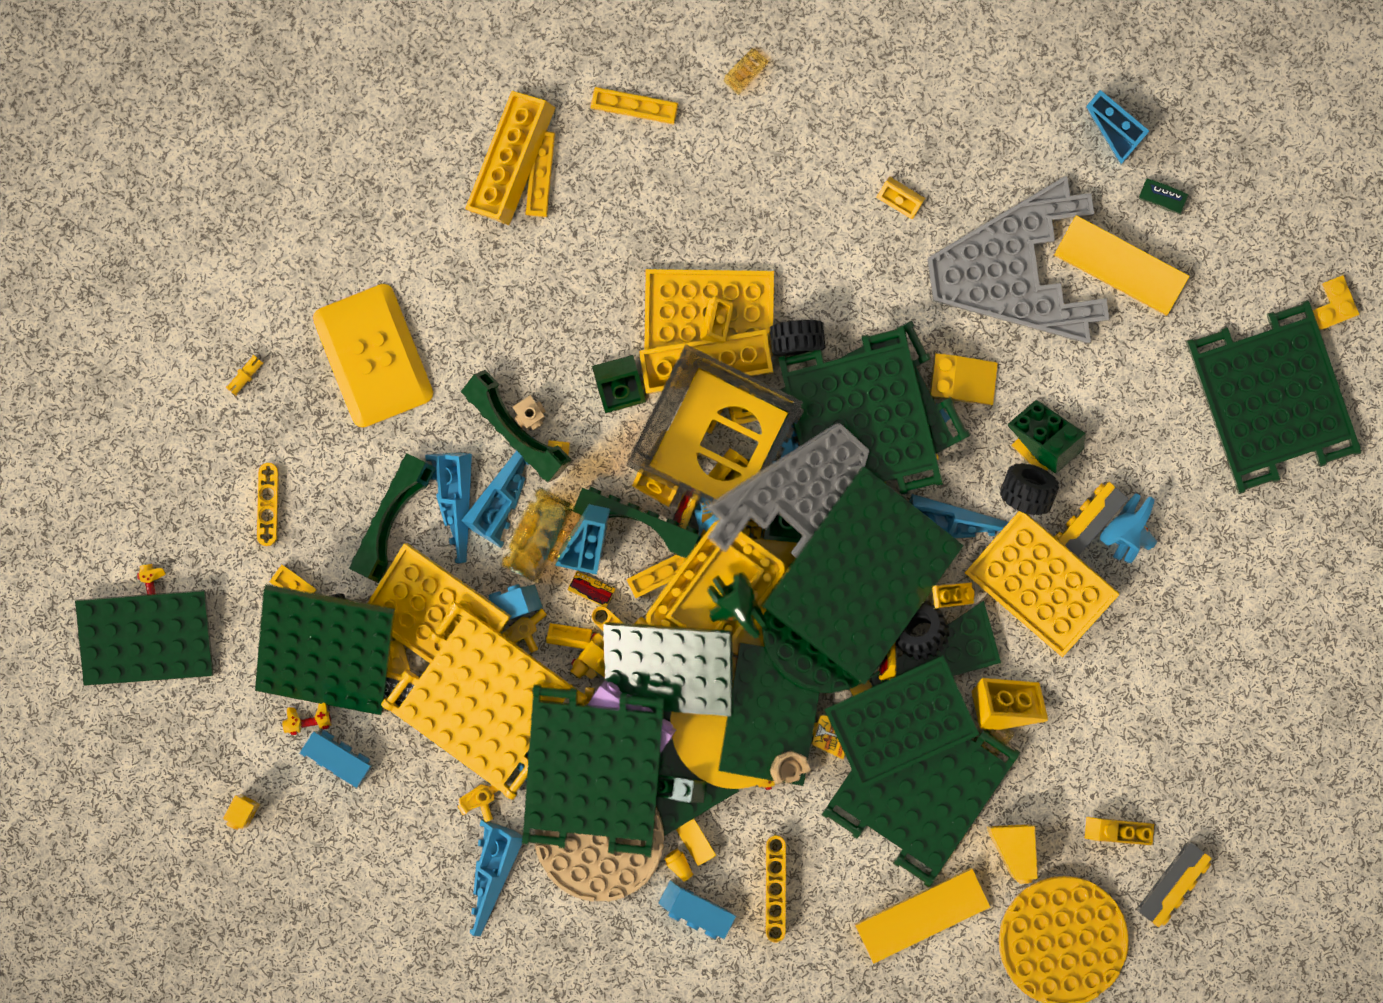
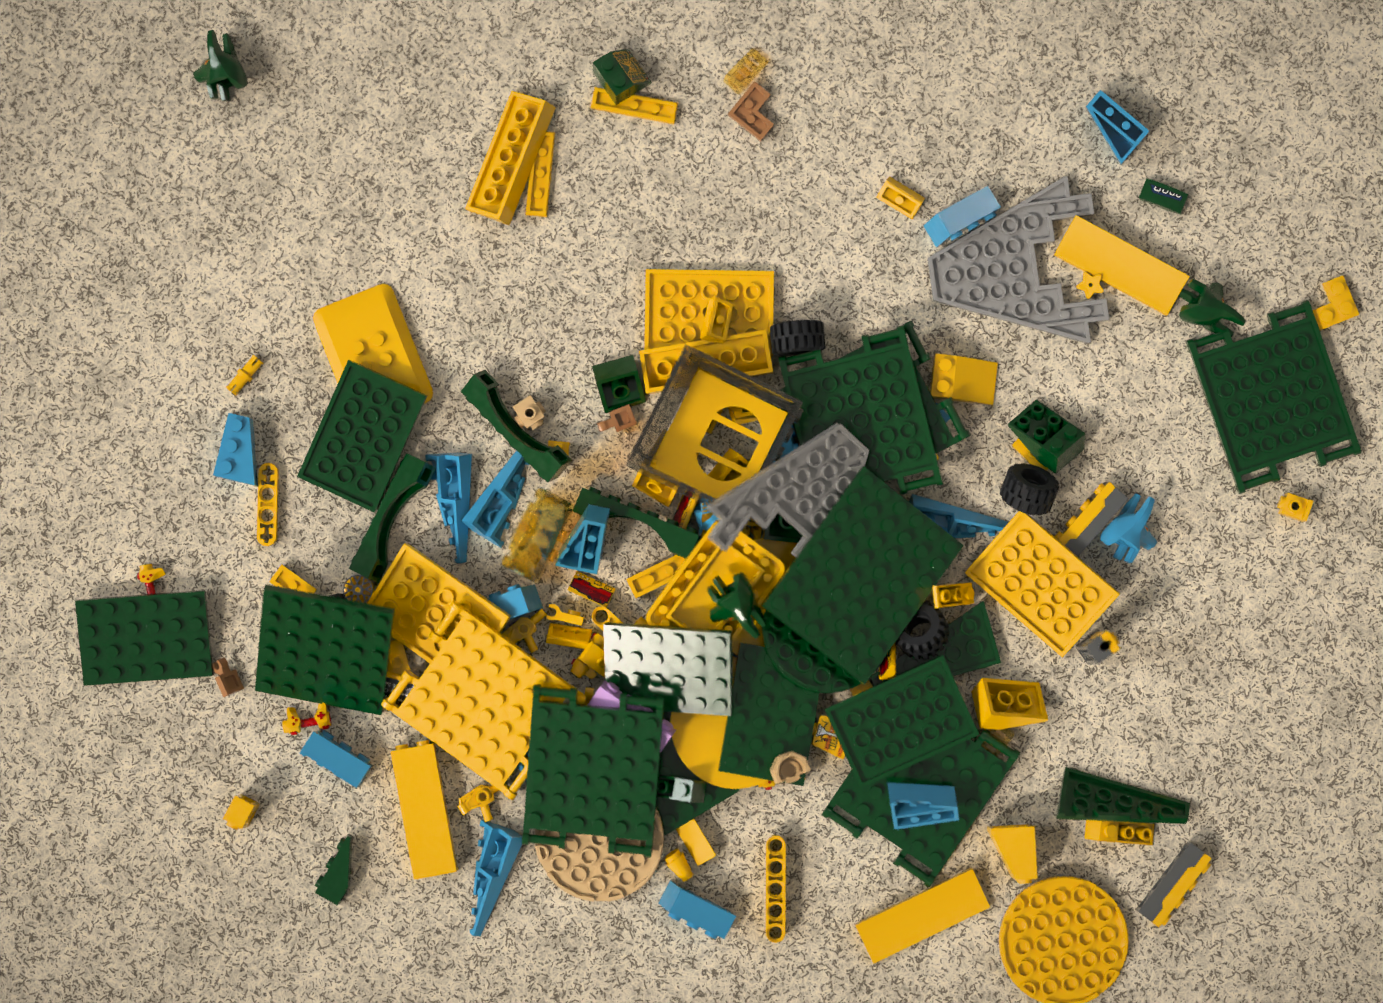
none -> dark green piece [193,30,248,102]
none -> medium nougat plate [212,657,244,698]
none -> dark azure wedge [213,413,258,487]
none -> dark green plate [297,360,427,513]
none -> dark green slope [314,835,353,906]
none -> wheel [343,575,375,603]
none -> yellow brick [391,740,458,880]
none -> yellow plate [546,604,584,626]
none -> dark green slope [593,49,652,105]
none -> medium nougat plate [597,404,637,432]
none -> medium nougat plate [727,81,774,142]
none -> dark azure wedge [887,783,959,830]
none -> dark azure wedge [924,186,1001,248]
none -> dark green wing [1056,767,1190,824]
none -> yellow plate [1076,272,1104,299]
none -> dark grey piece [1076,631,1120,664]
none -> dark green piece [1178,279,1246,337]
none -> yellow brick [1277,493,1313,522]

